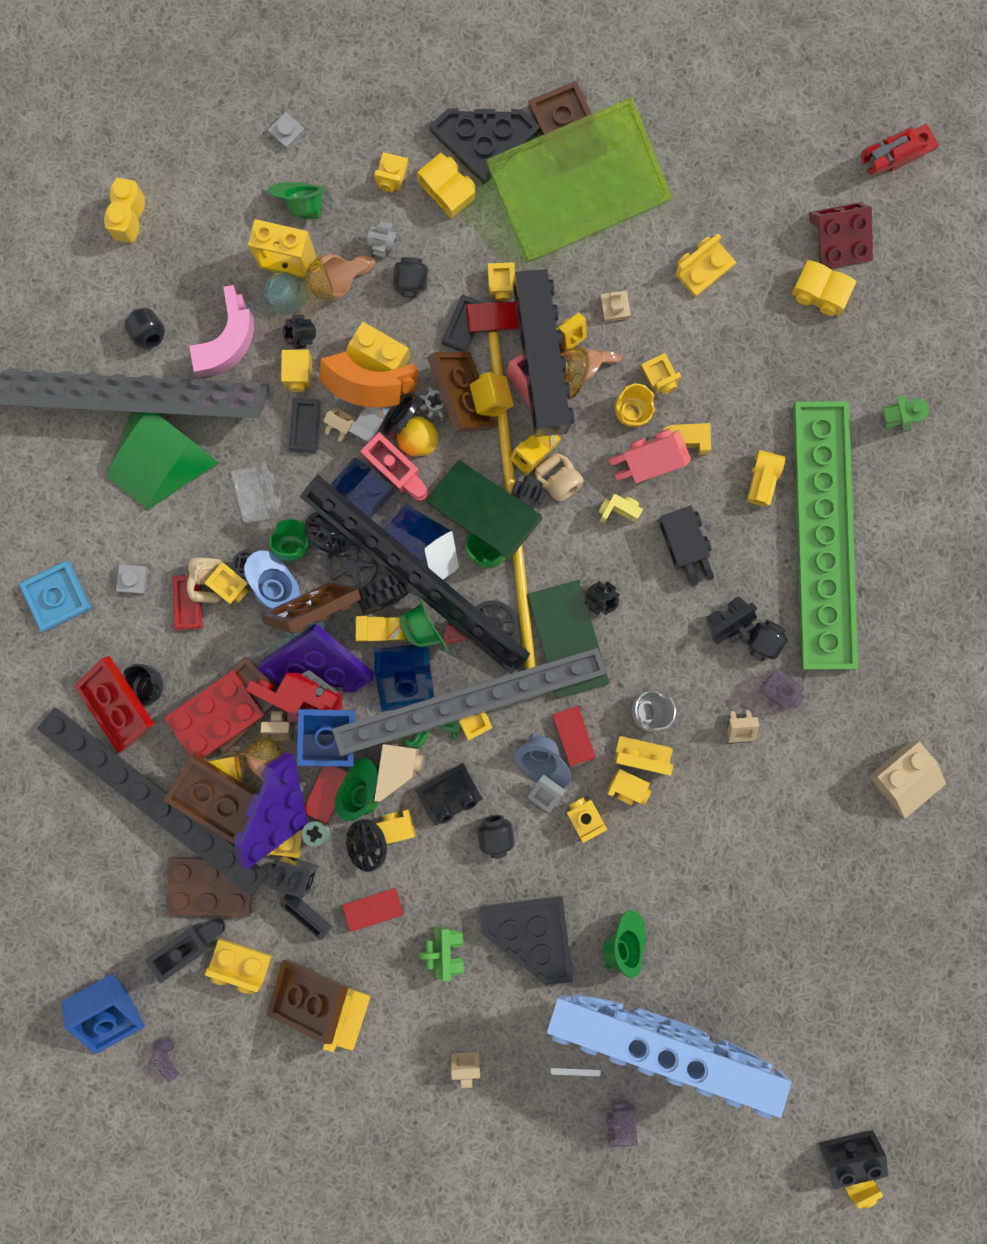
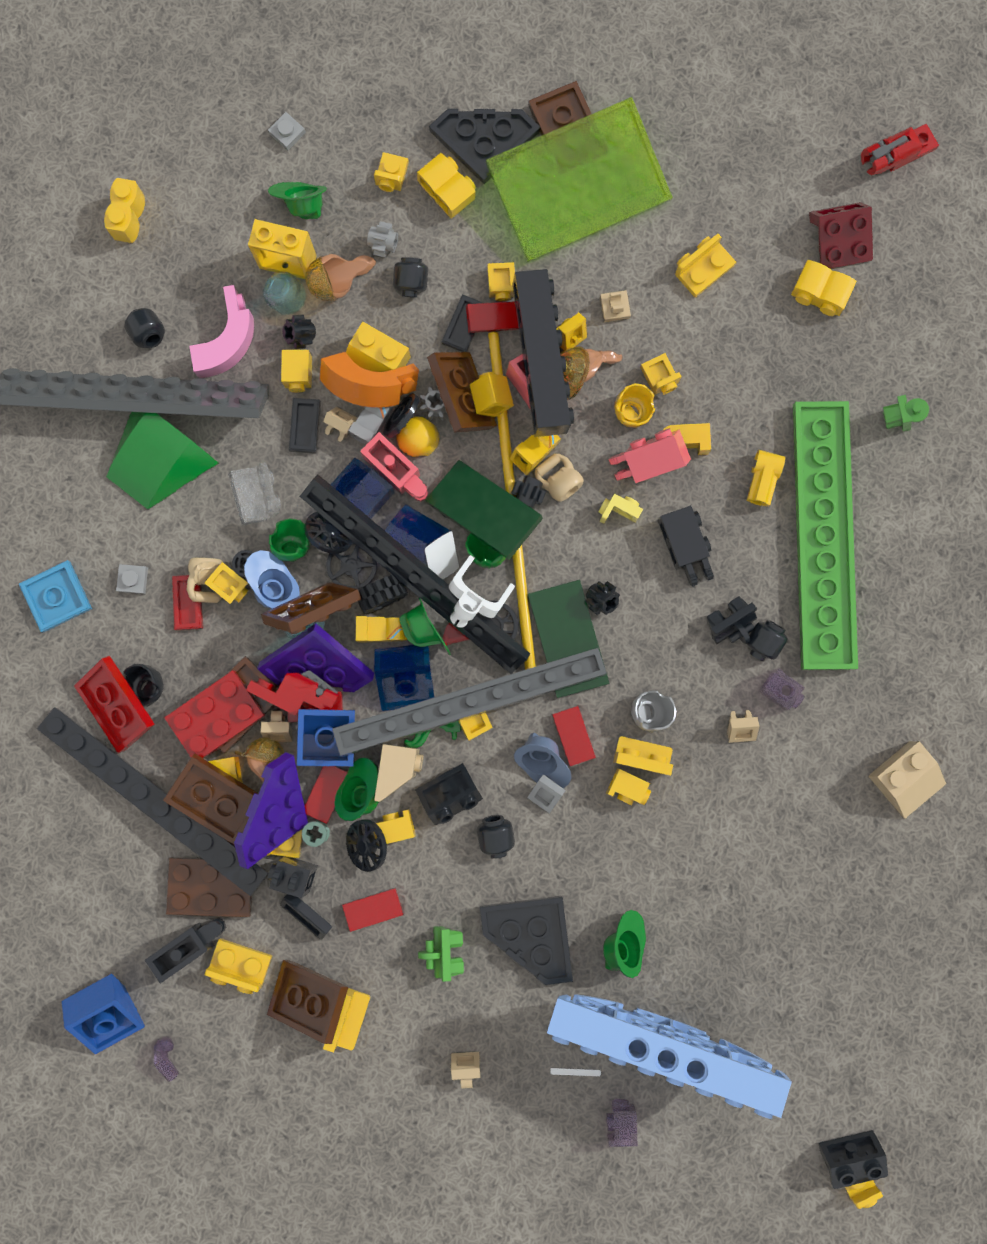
yellow brick [566,797,608,843] -> none
none -> white piece [449,555,515,627]

